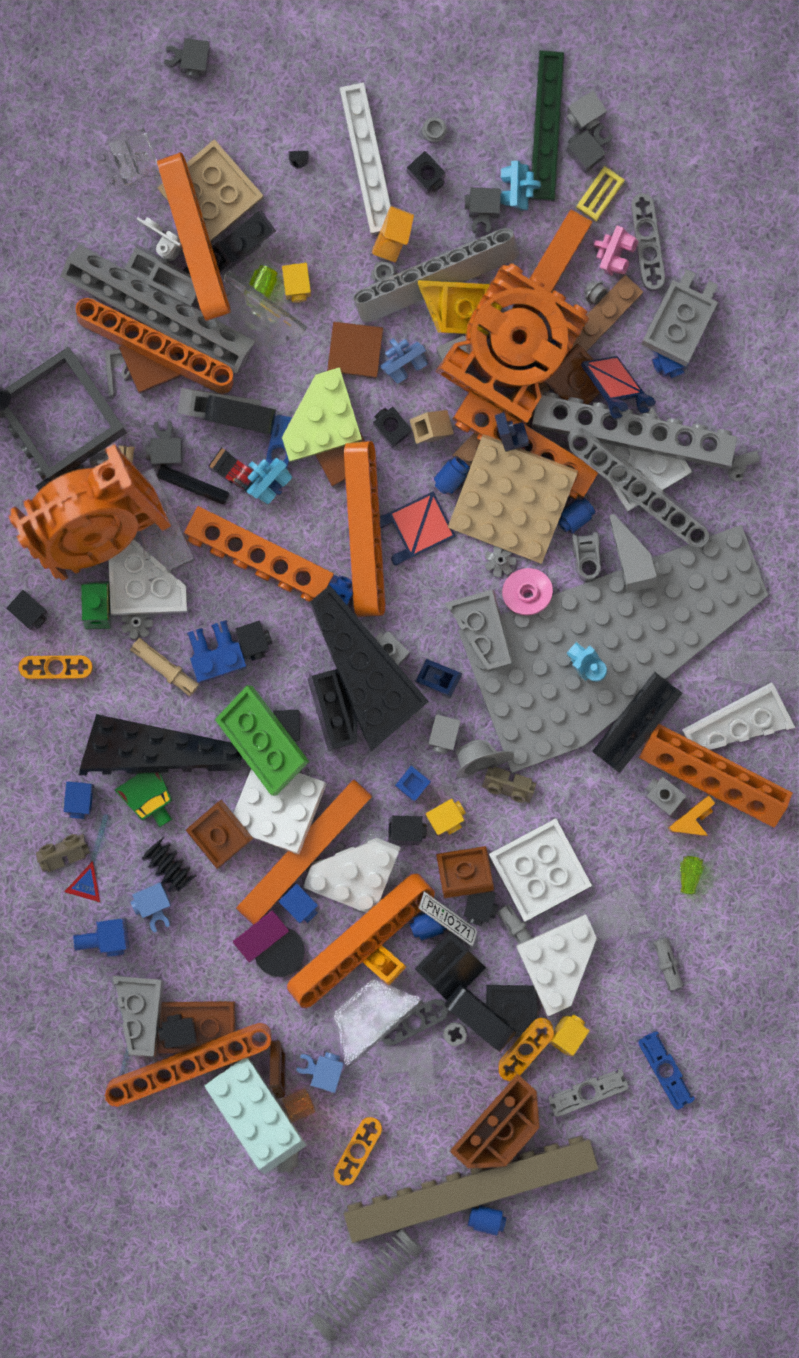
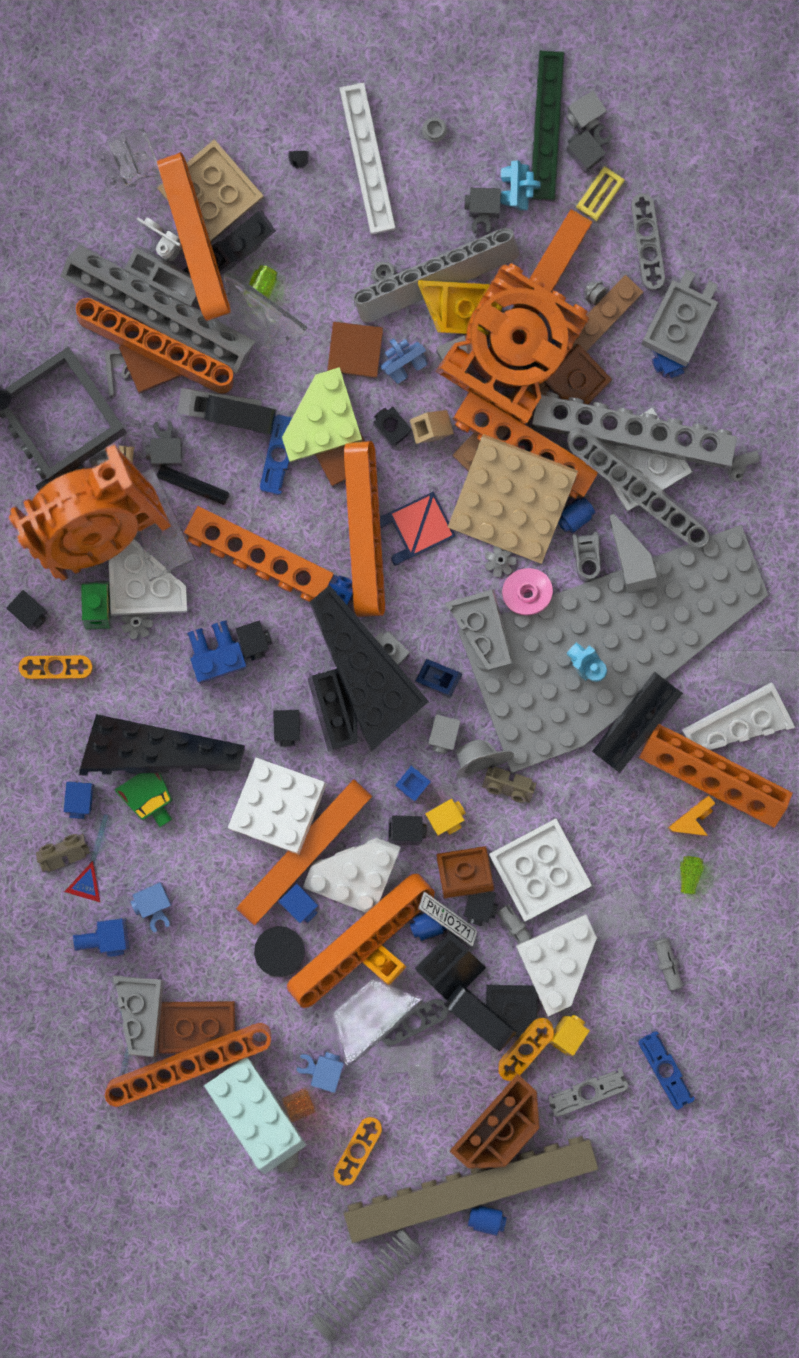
tan pin [130,638,200,697] -> none
black piece [142,837,197,893] -> none
black brick [158,1014,198,1048] -> none
dark grey brick [164,38,211,79] -> none
dark orange tile [186,799,254,869] -> none
leg [208,447,259,493] -> none
bright green plate [215,685,310,796] -> none
magenta slope [232,910,289,963] -> none
medium azure hips [246,458,292,504] -> none
reddish brown tile [270,1040,286,1098] -> none
yellow brick [282,263,311,303] -> none
light orange slope [372,206,414,263] -> none
black brick [406,151,446,194] -> none
blue brick [434,456,470,494] -> none
light grey bush [443,1022,467,1046] -> none
dark blue bracket [494,412,529,452] -> none
flag [581,356,656,419] -> none
bright pink hips [593,226,638,276] -> none
light grey brick [645,776,686,816] -> none

